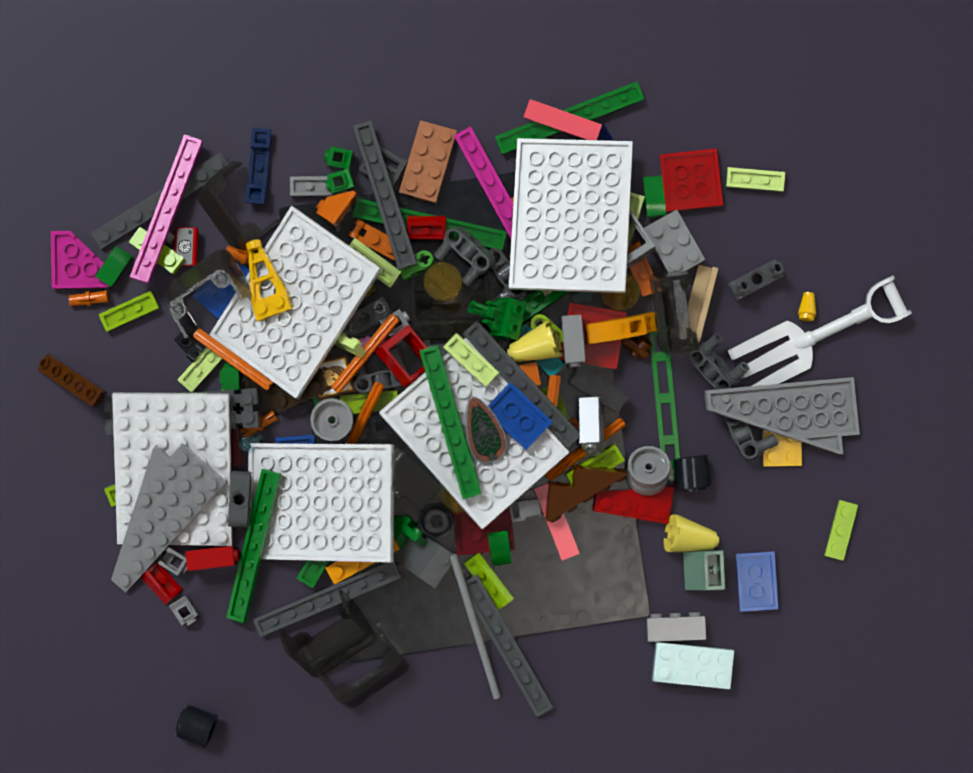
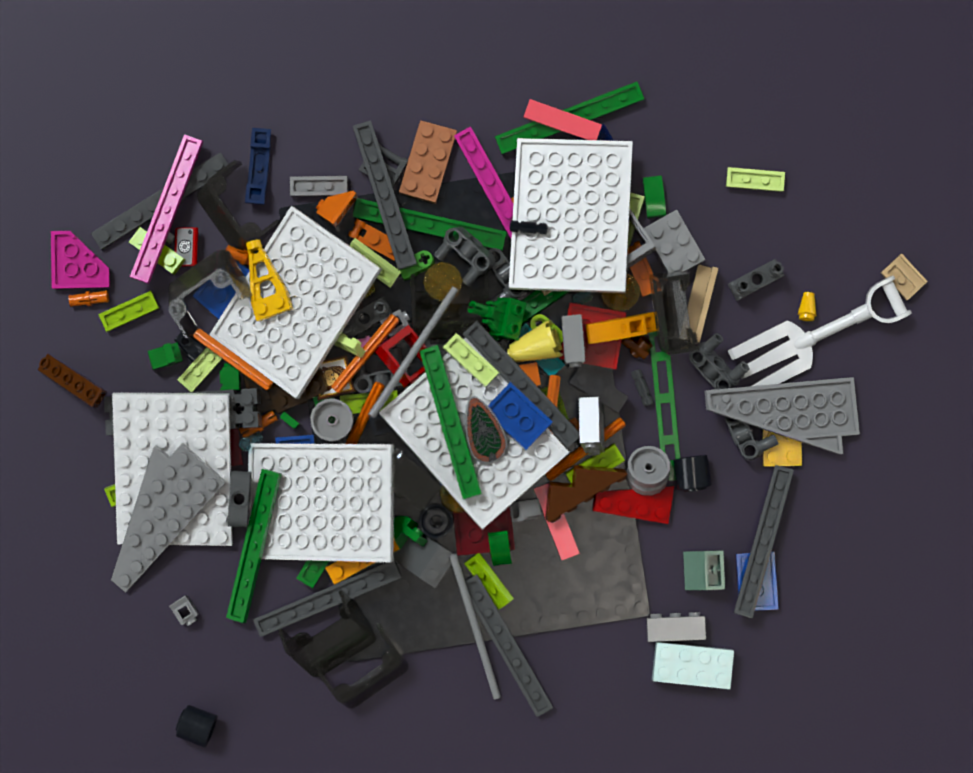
green slope [95,246,132,287] -> none
red slope [141,561,183,605] -> none
light grey window [158,547,187,576] -> none
red window [185,545,240,571] -> none
green window [324,146,354,170] -> none
green window [325,168,355,195] -> none
red slope [407,216,446,239] -> none
red plate [659,148,723,212] -> none
light yellow cone [664,514,719,552] -> none
lime plate [824,500,858,561] -> none
none -> green brick [147,343,183,371]
none -> green tile [280,411,300,429]
none -> light grey piece [368,286,459,418]
none -> black axle [509,220,548,234]
none -> dark grey axle [631,369,653,406]
none -> dark grey plate [733,465,794,619]
none -> tan plate [881,254,928,301]

